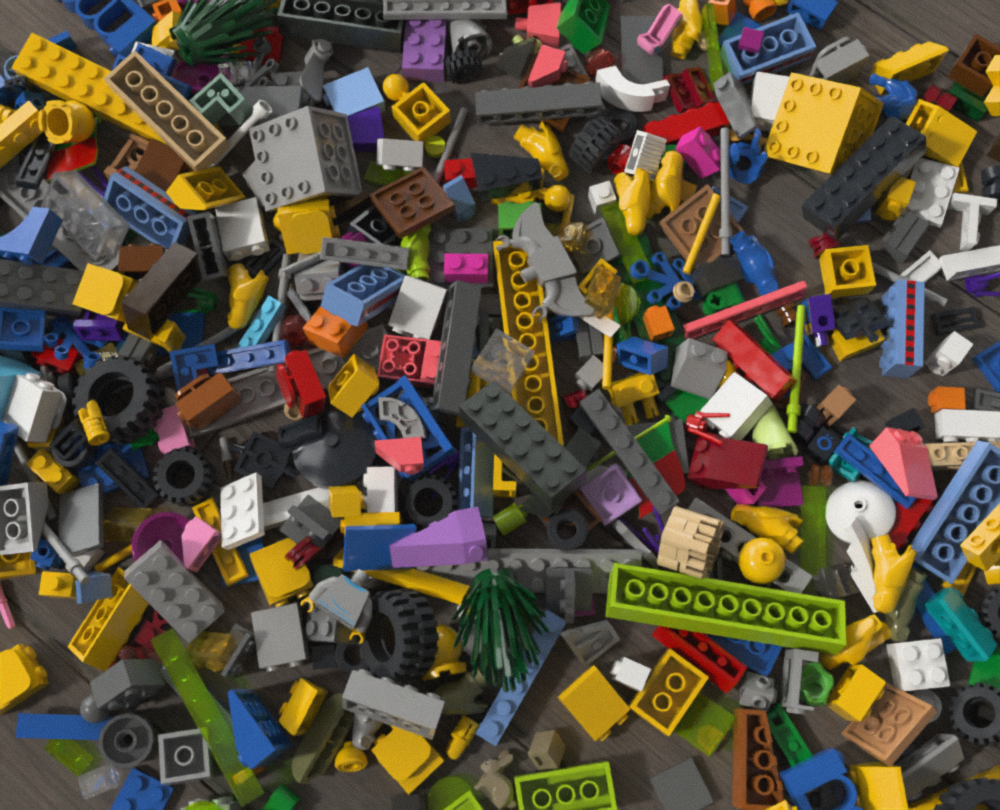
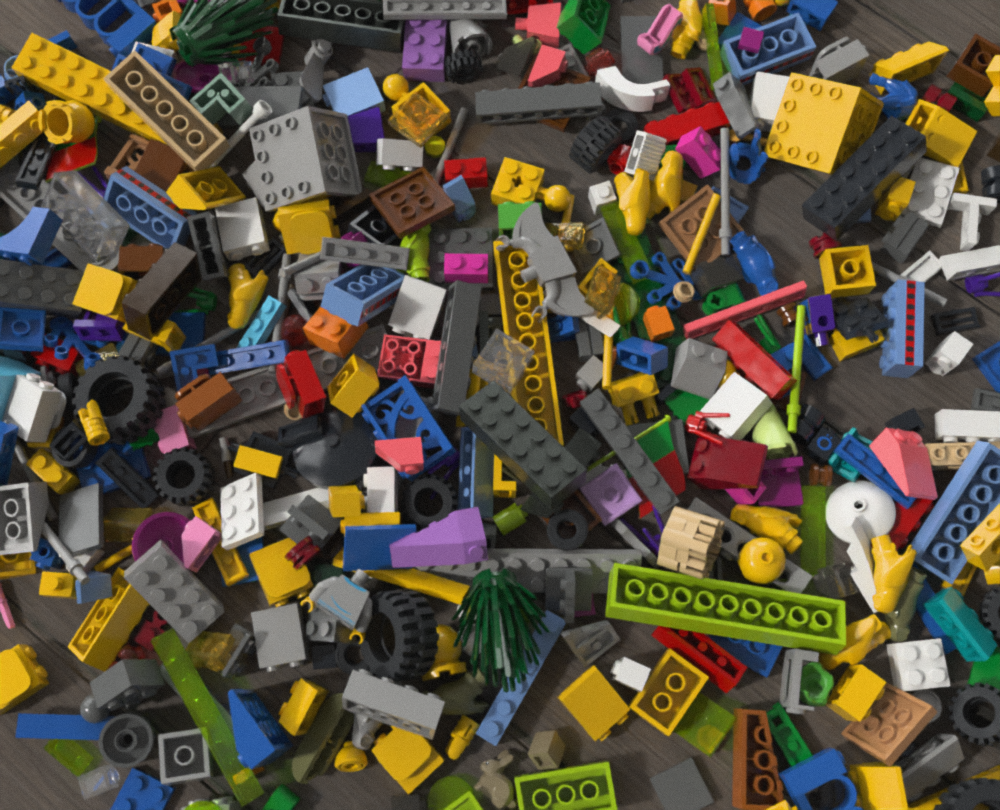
light grey tile [378,397,427,439] -> none
black wedge [470,152,543,202] -> none
yellow animal [514,121,569,182] -> none
light grey brick [740,672,777,712] -> none
medium nougat brick [816,385,856,428] -> none
orange brick [928,386,966,413] -> none
none -> yellow tile [233,445,284,479]
none -> clear yellow plate [388,92,448,148]

